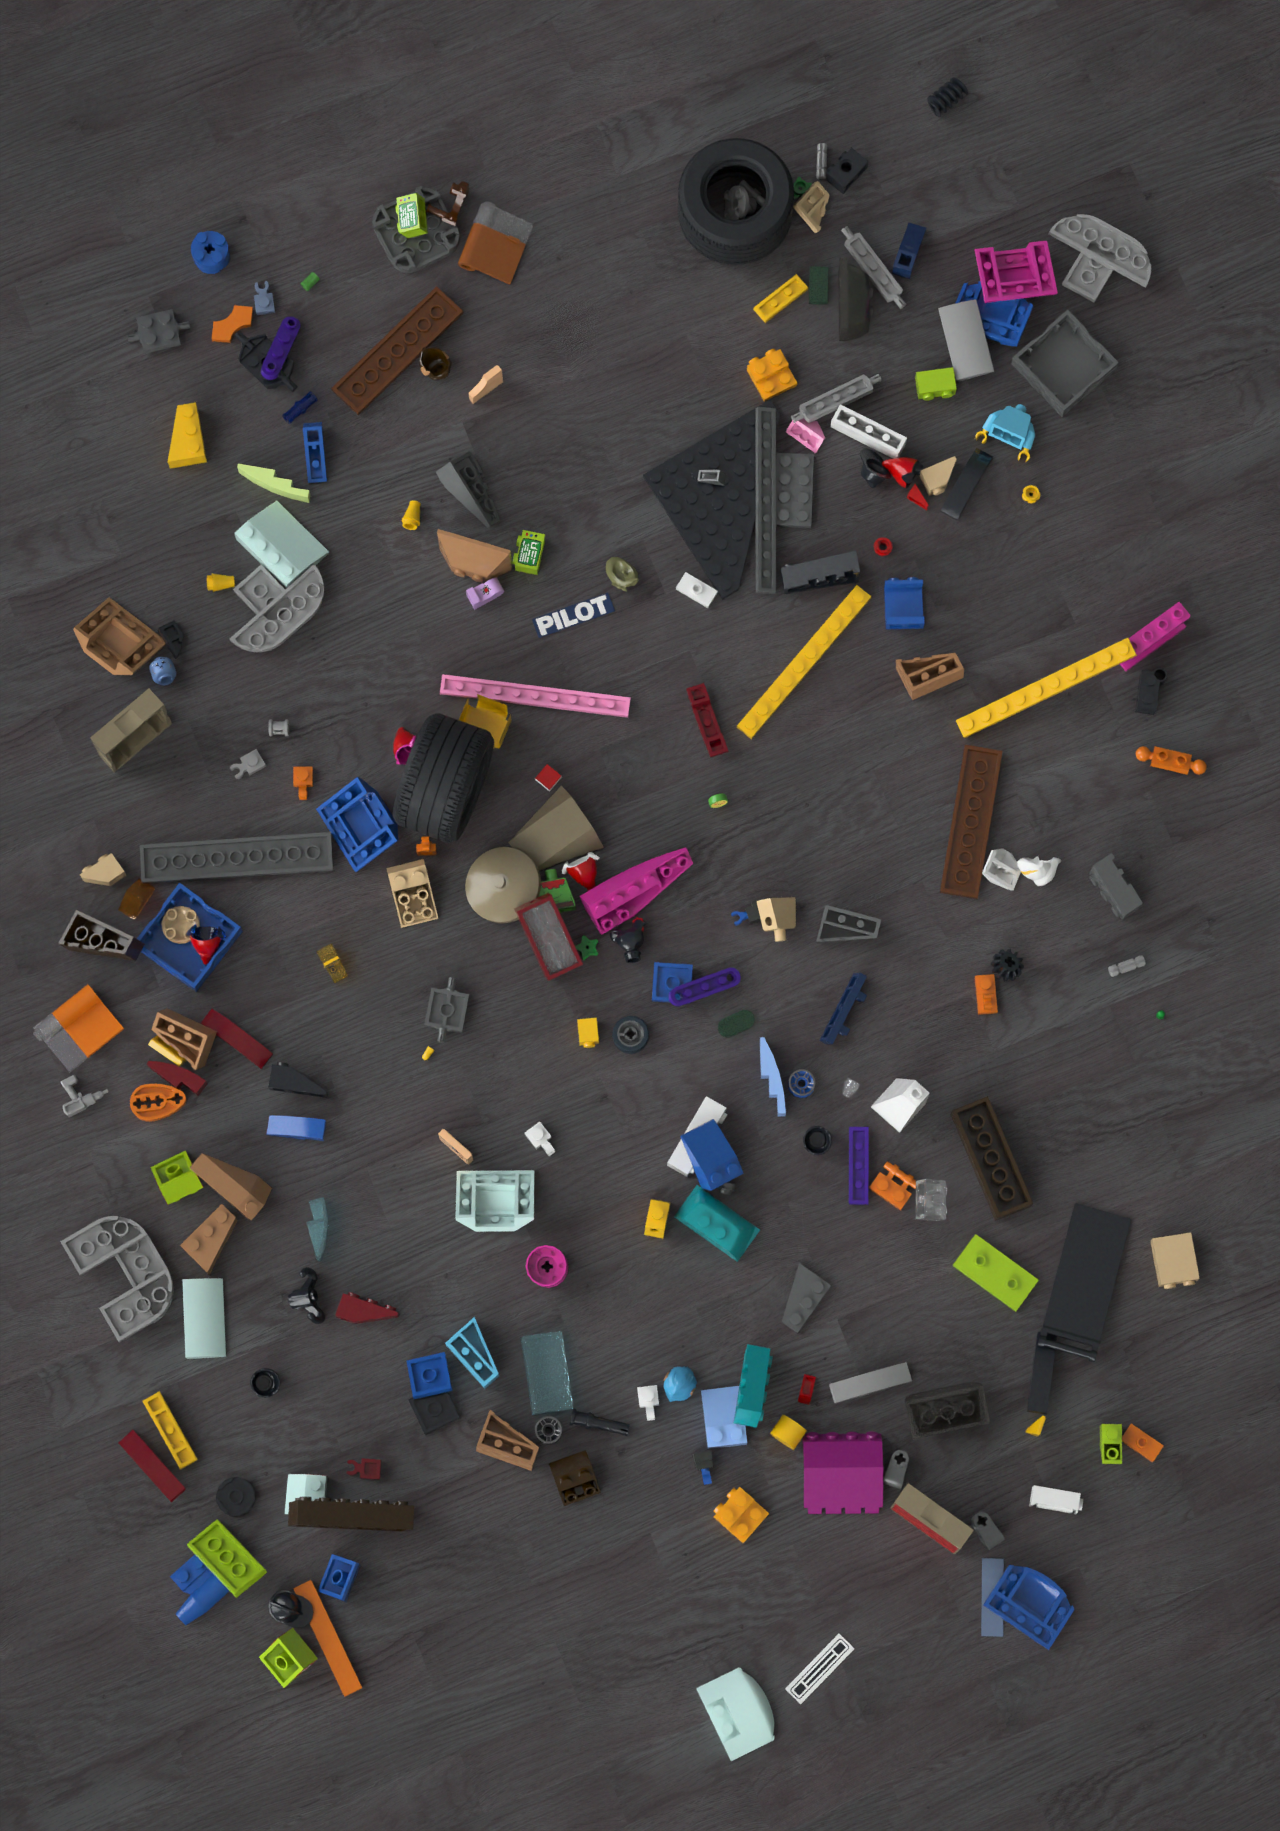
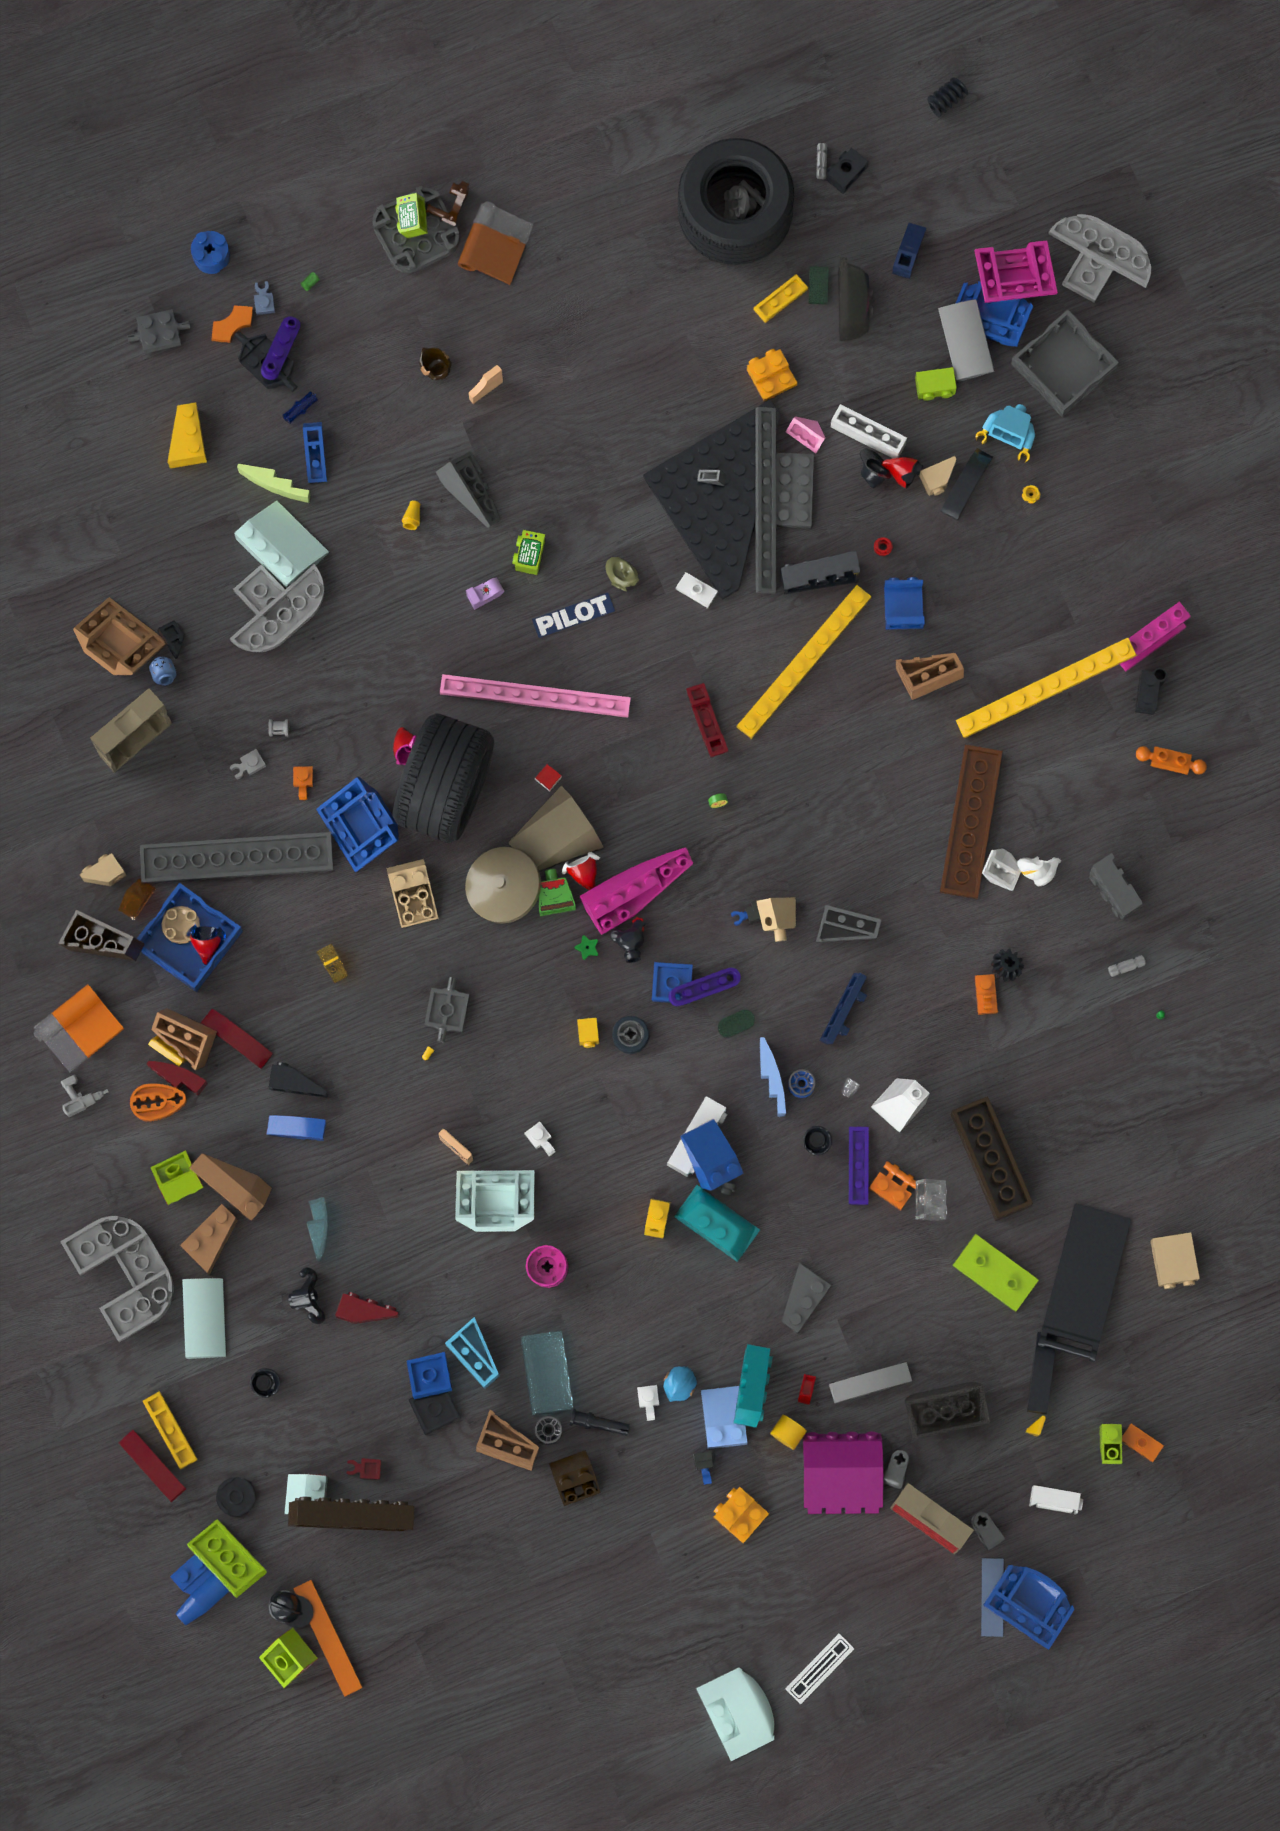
yellow cone [207,573,235,592] -> none
blue slope [318,1554,361,1602] -> none
reddish brown plate [331,286,463,415] -> none
orange plate [416,836,437,856] -> none
medium nougat slope [437,529,512,582] -> none
yellow piece [459,694,511,749] -> none
clear brick [514,892,583,981] -> none
light grey plate [791,374,881,423] -> none
tan wing [793,181,829,233] -> none
green plate [794,177,812,199] -> none
light grey plate [841,226,906,309] -> none
red piece [907,484,929,510] -> none

